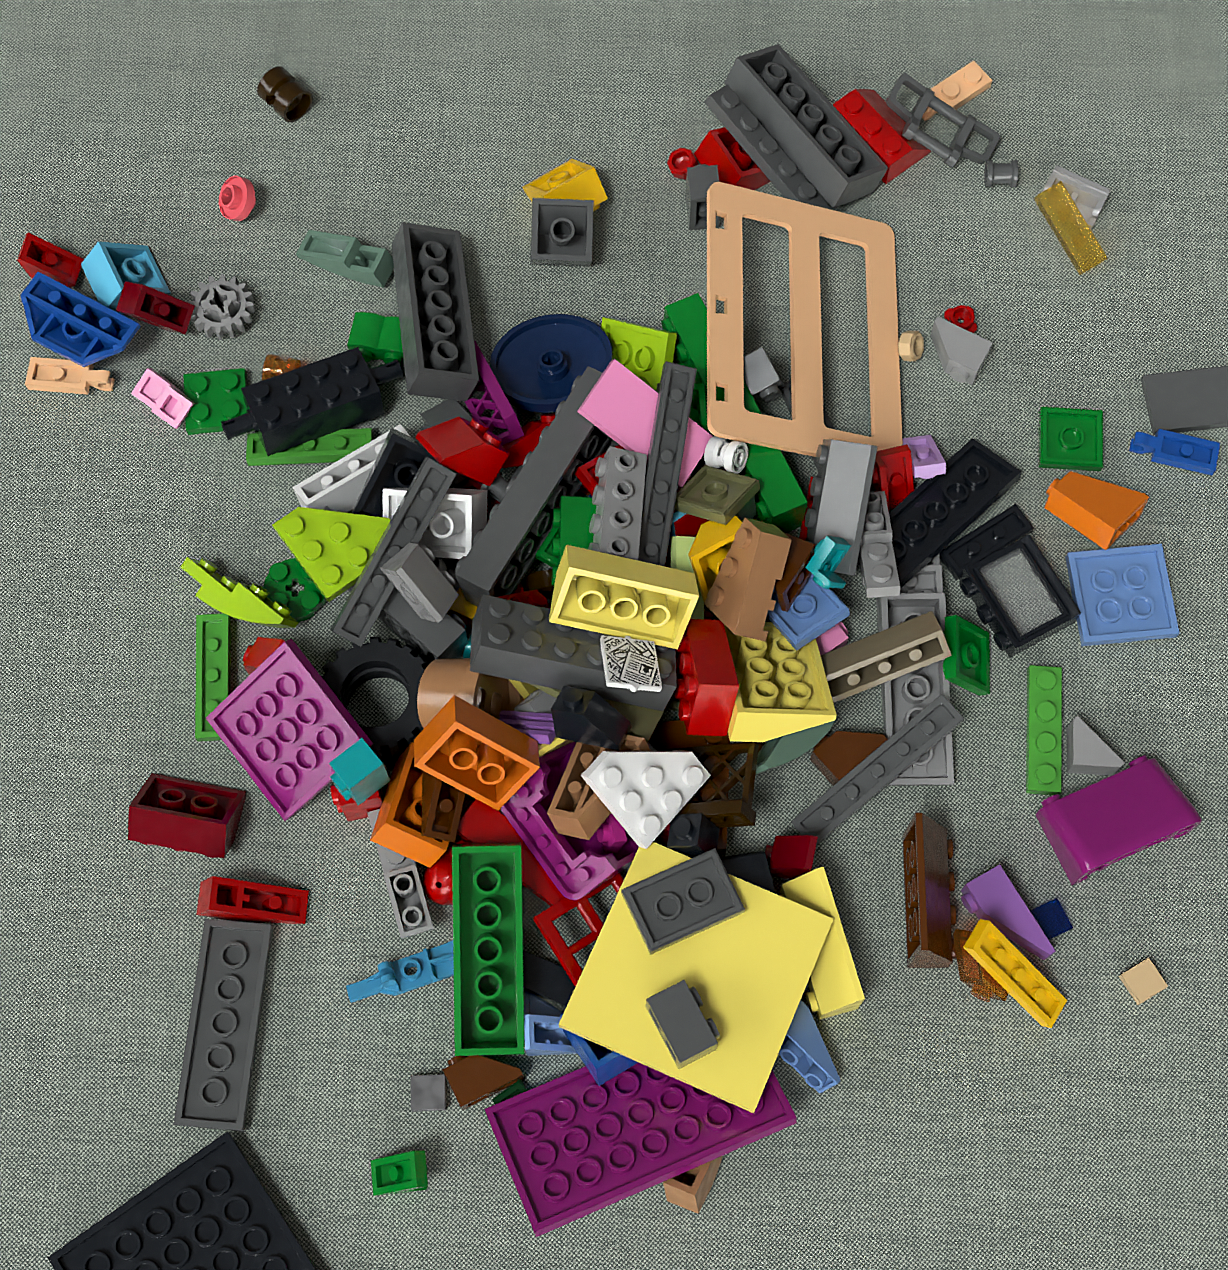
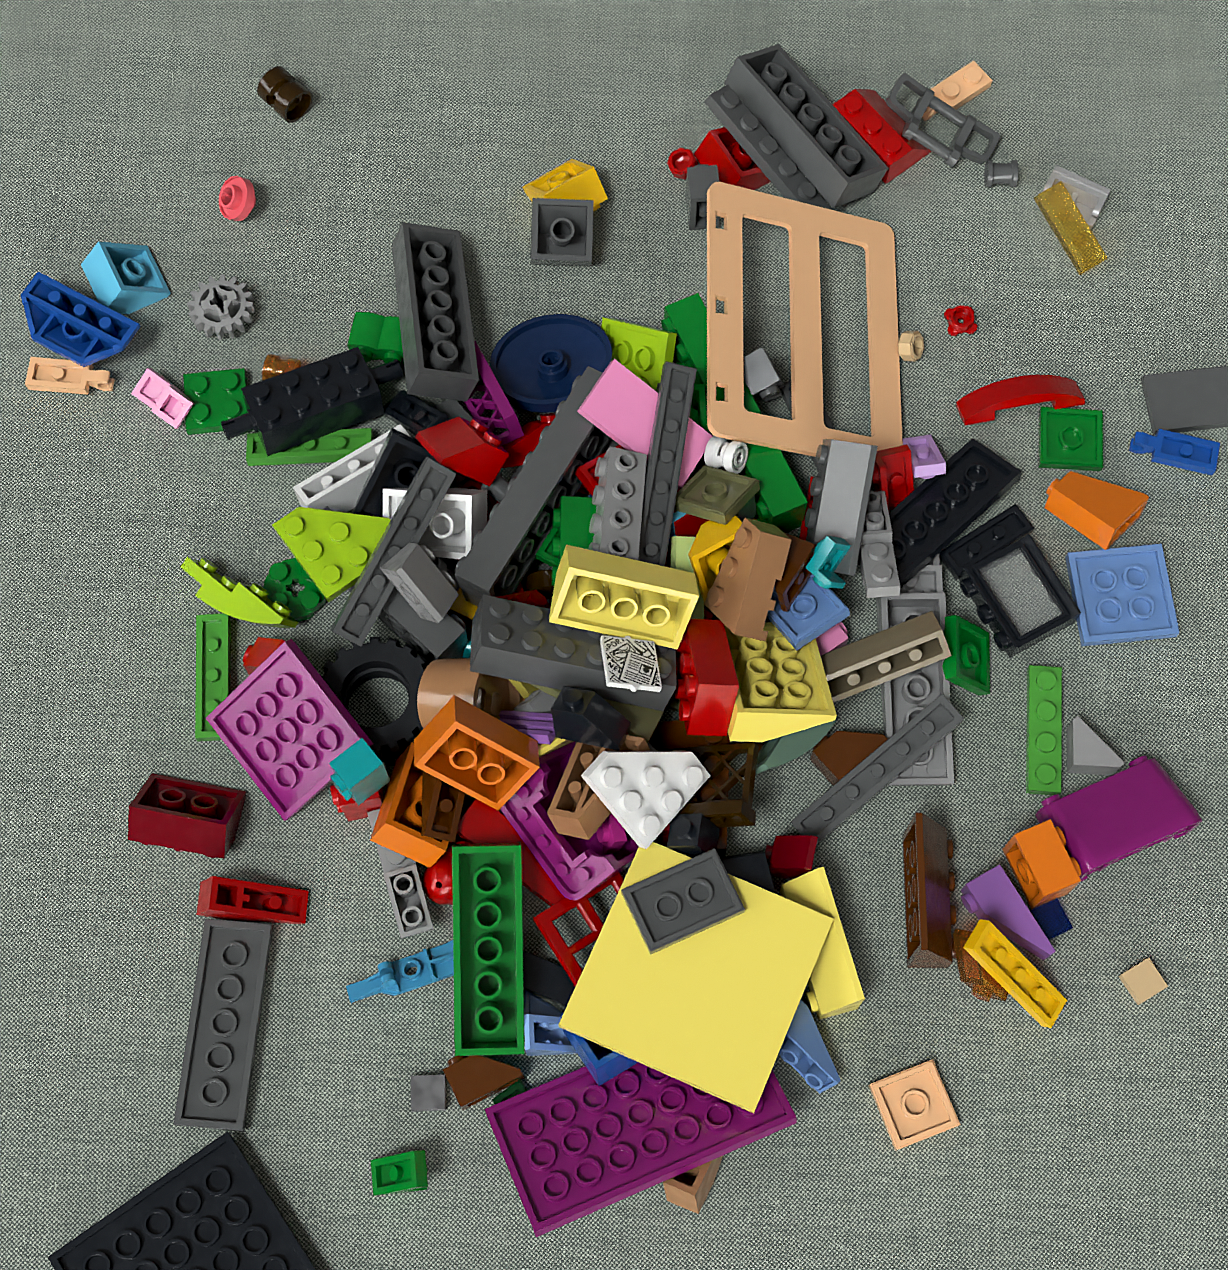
red slope [17,232,84,288] -> none
dark red brick [116,281,195,335] -> none
sand green slope [296,230,394,288] -> none
dark grey brick [646,980,720,1069] -> none
light grey slope [930,316,993,385] -> none
none -> black tile [383,390,450,435]
none -> light nougat tile [868,1059,961,1151]
none -> red slope [956,375,1085,426]
none -> orange brick [1002,819,1081,910]

